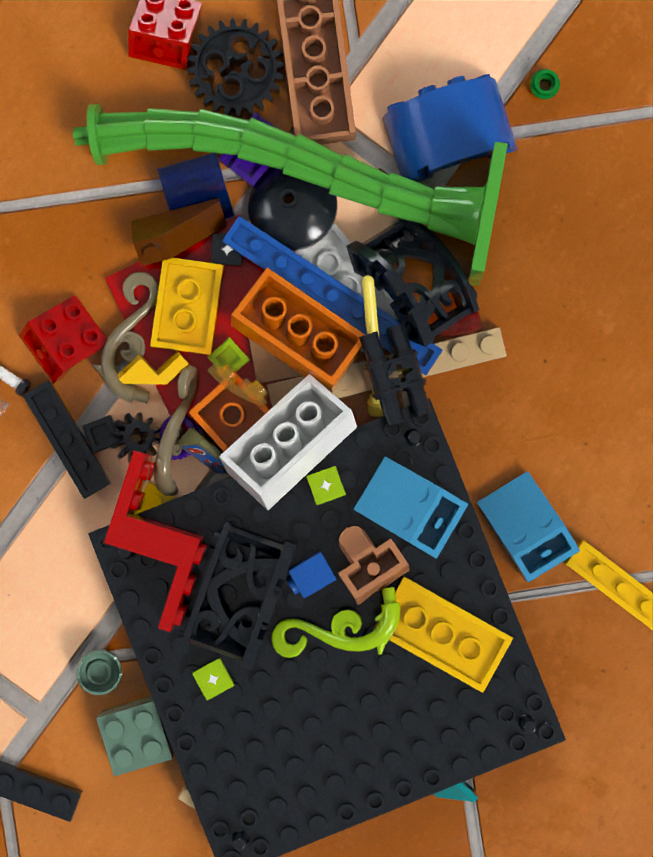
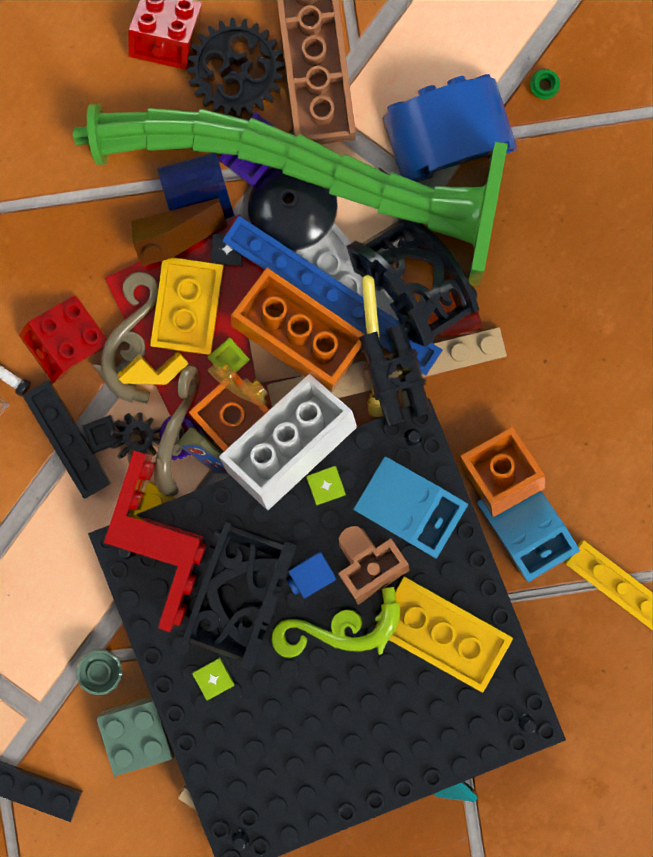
none -> orange brick [460,427,545,517]

